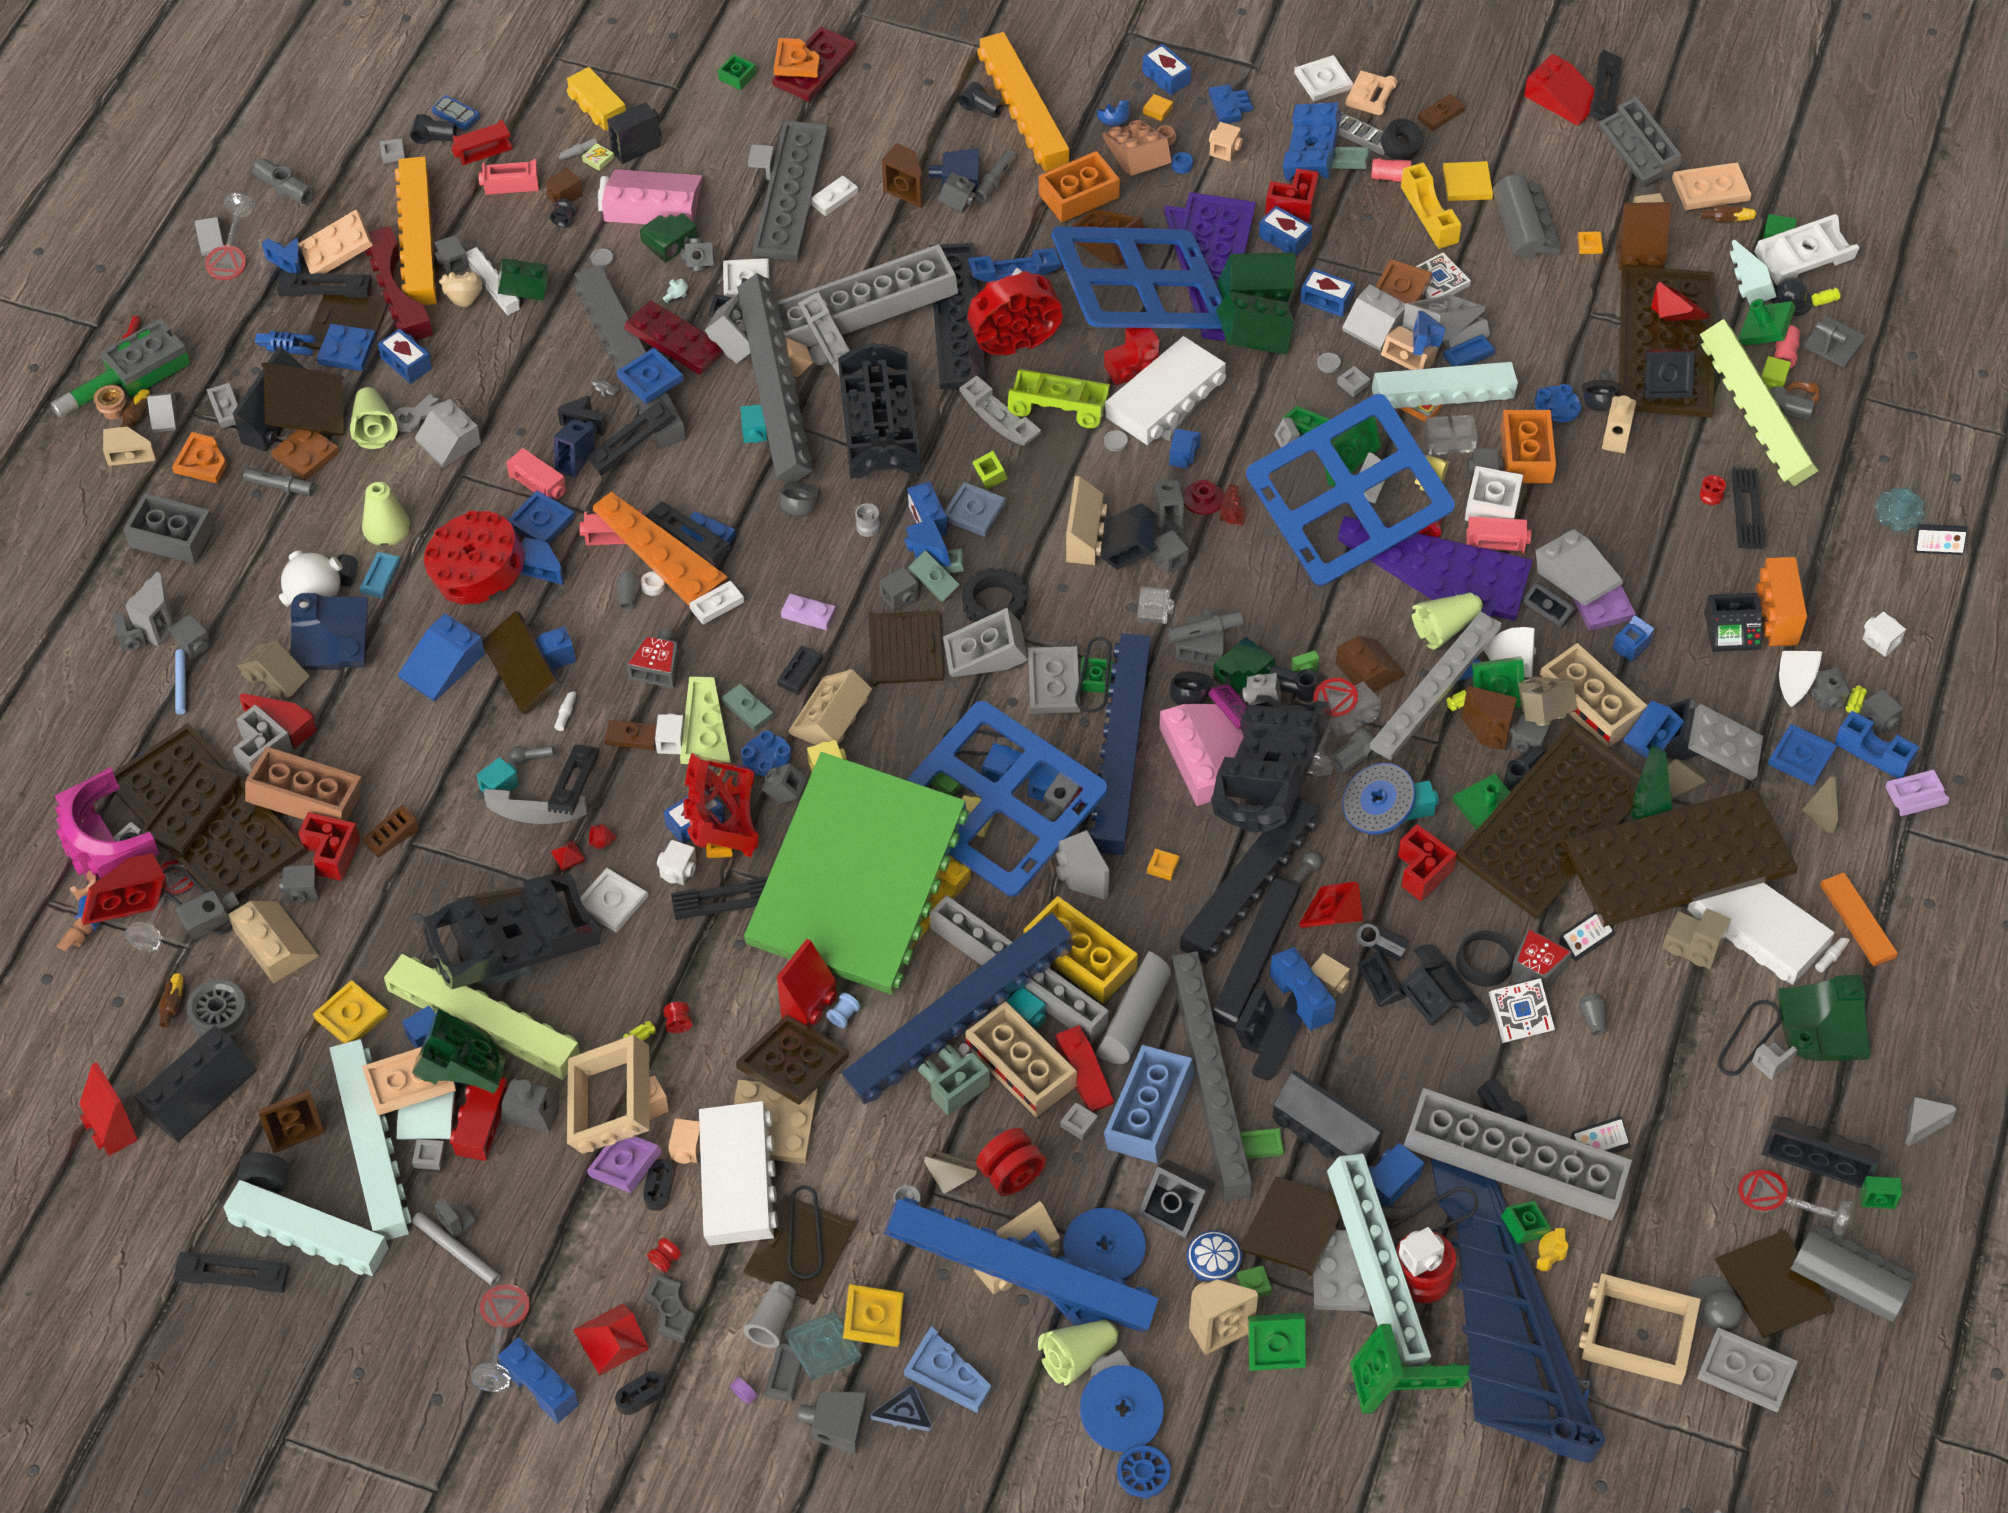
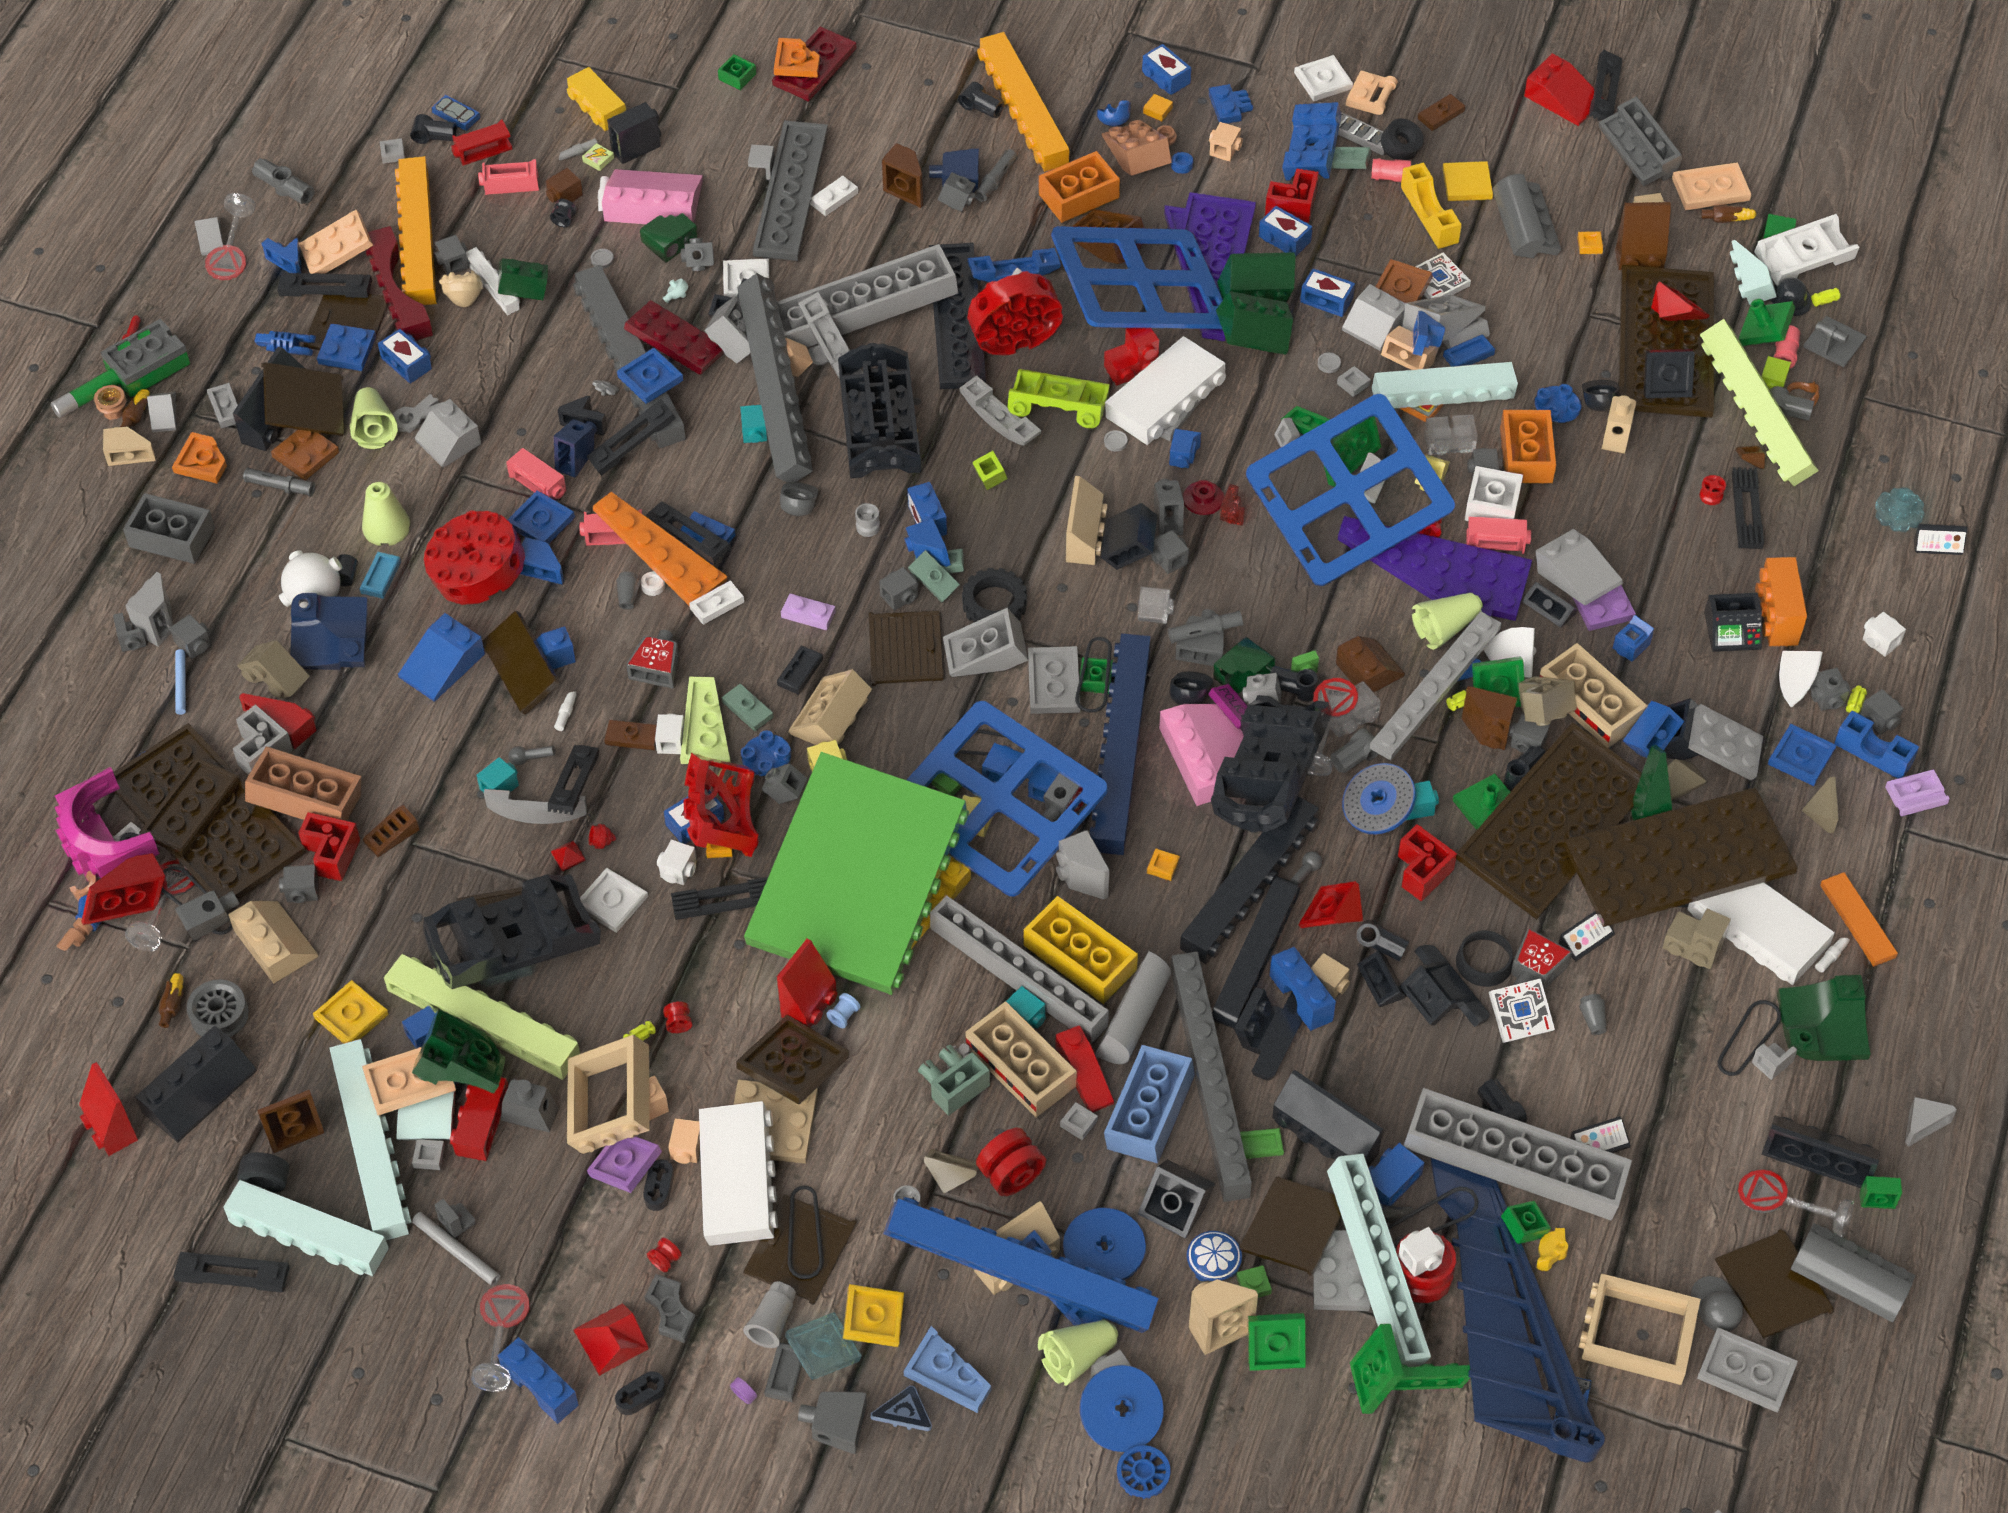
dark blue brick [841,913,1074,1105] -> none
sand blue plate [944,482,1006,537] -> none
none -> reddish brown slope [1736,446,1765,469]

